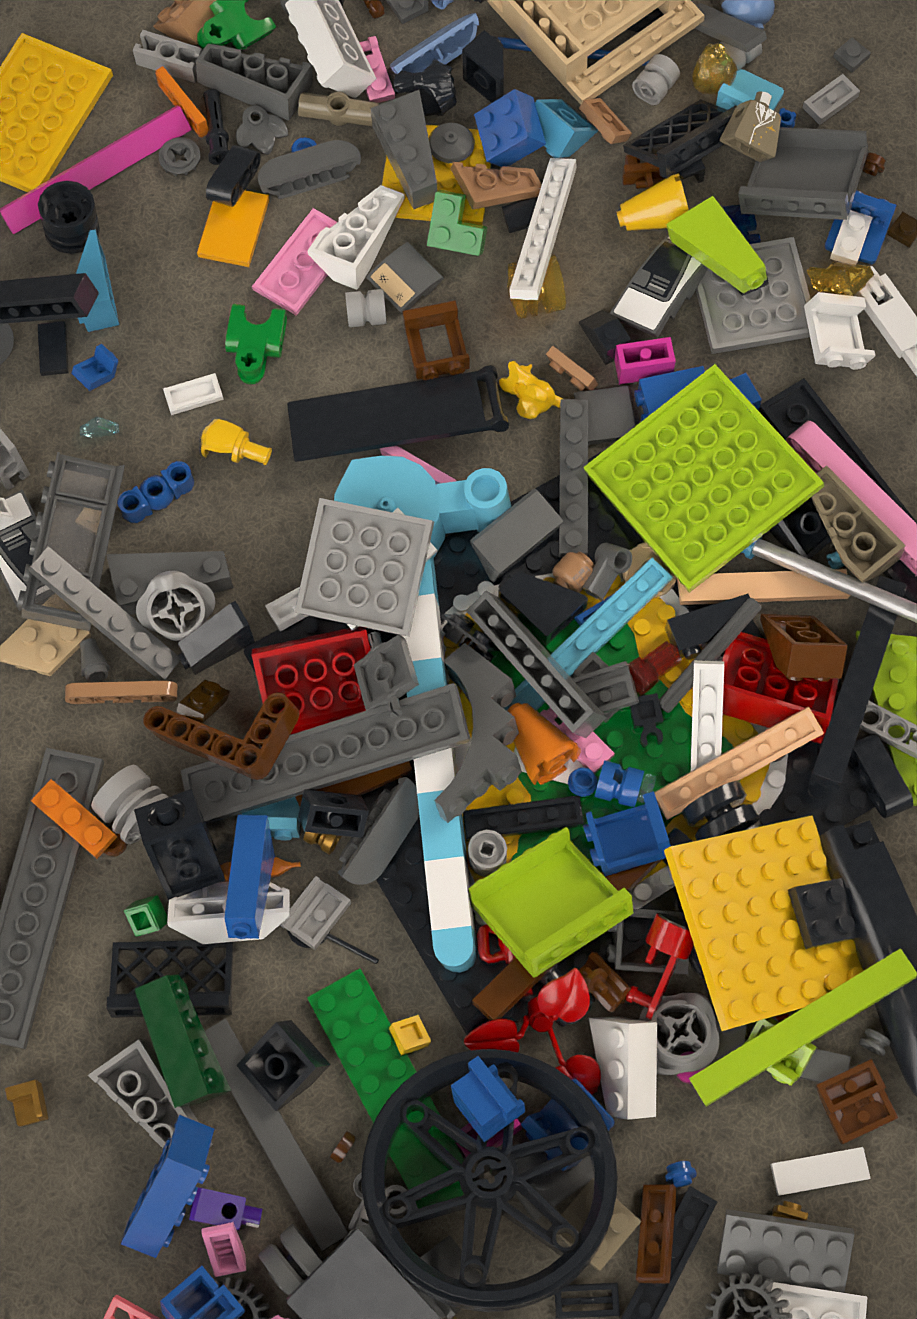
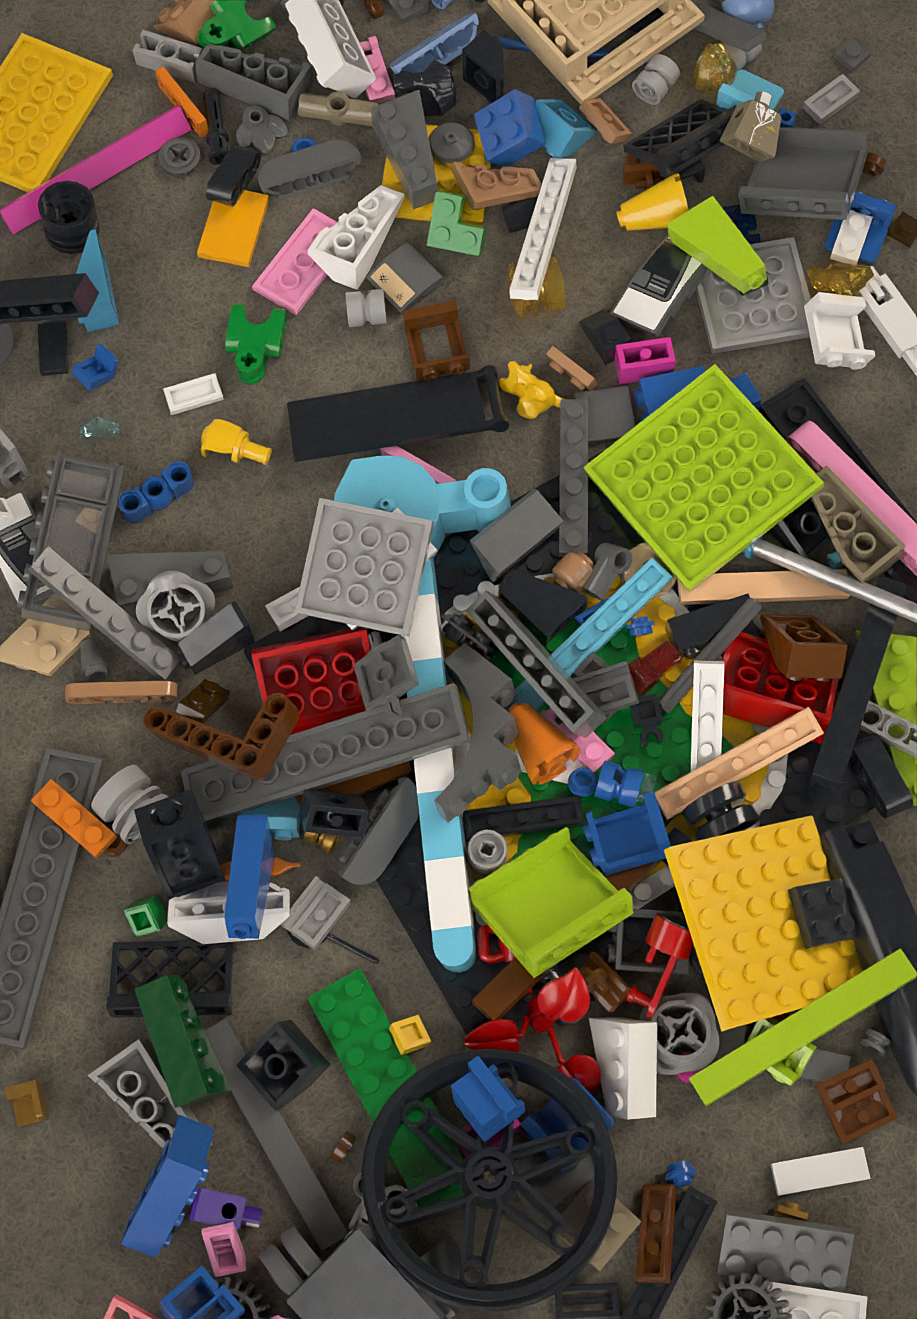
none -> blue plate [626,616,655,637]

